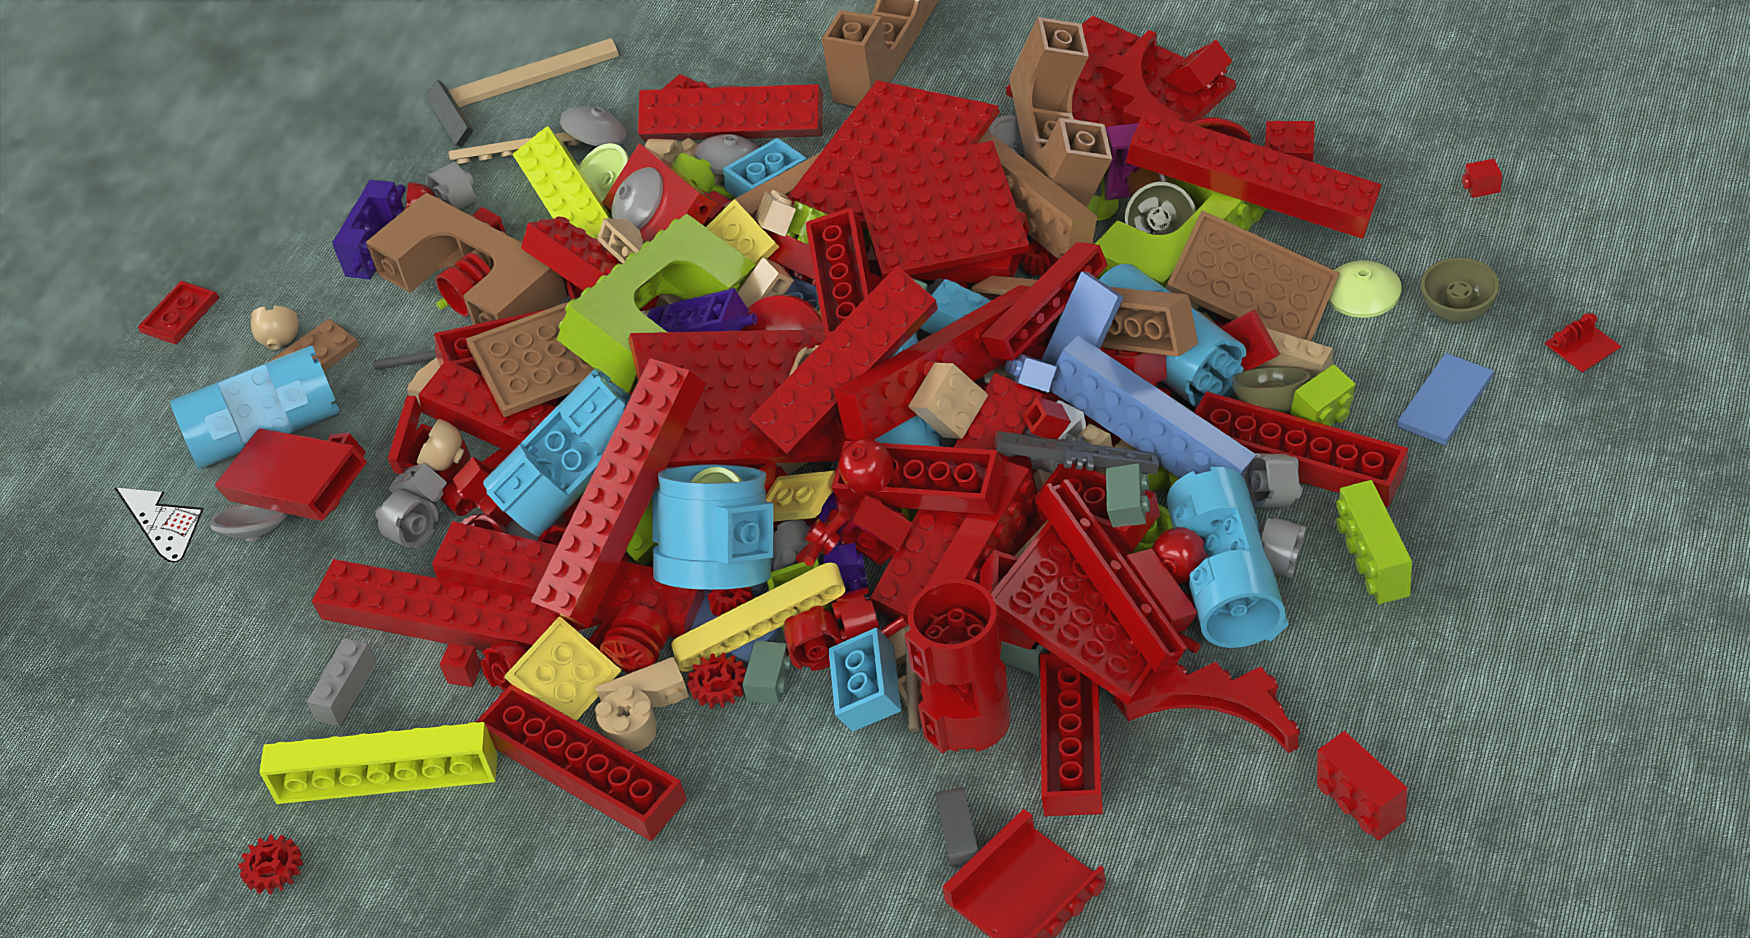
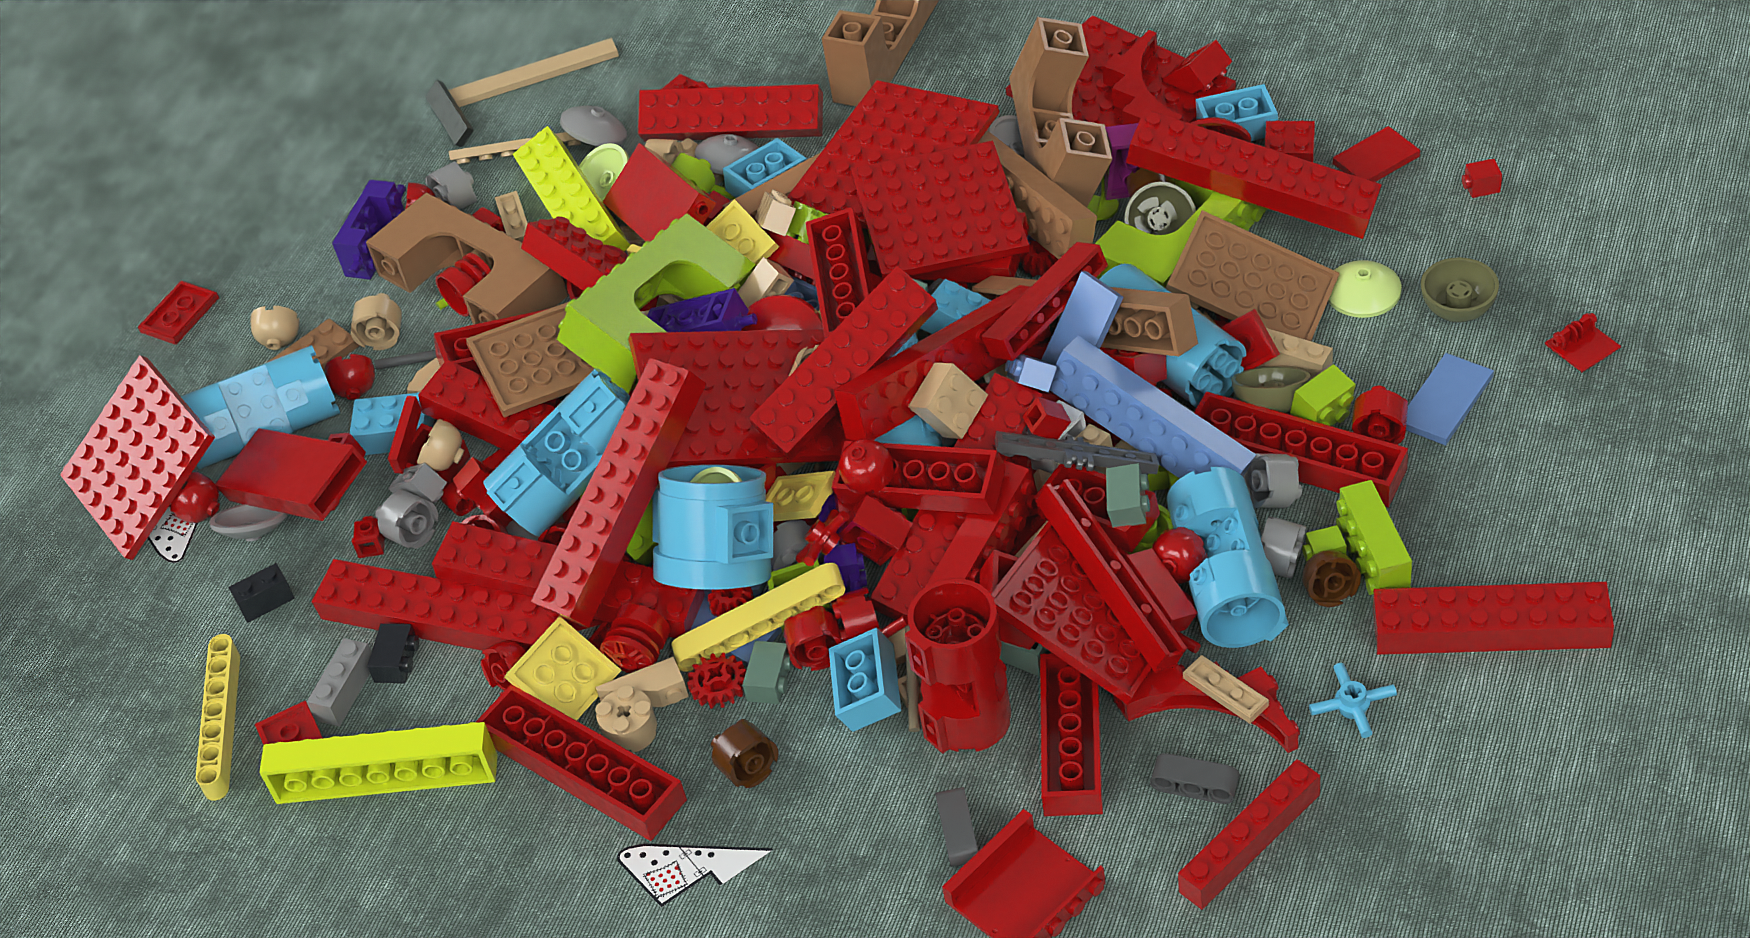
red gear [238,835,303,895] -> none
red brick [440,643,481,687] -> none
tan slope [597,218,643,264] -> none
light grey dish [611,167,663,230] -> none
red brick [1317,730,1407,841] -> none
none -> plate [60,355,215,560]
none -> red cylinder [170,471,220,523]
none -> light yellow beam [196,634,240,801]
none -> black brick [228,563,295,623]
none -> red plate [255,700,323,745]
none -> red cylinder [325,354,375,400]
none -> medium azure brick [350,392,434,455]
none -> tan brick [351,293,402,350]
none -> red brick [352,516,385,558]
none -> black brick [367,623,419,684]
none -> tan plate [495,191,528,242]
none -> white sticker [617,844,773,908]
none -> reddish brown brick [711,719,779,788]
none -> dark grey beam [1150,753,1240,804]
none -> red brick [1178,759,1320,910]
none -> tan tile [1183,655,1269,724]
none -> medium azure brick [1196,84,1278,141]
none -> lime brick [1302,525,1347,561]
none -> reddish brown cylinder [1302,550,1361,607]
none -> medium azure bar [1309,663,1397,738]
none -> red tile [1333,126,1420,182]
none -> red brick [1352,385,1408,445]
none -> red brick [1373,581,1614,655]

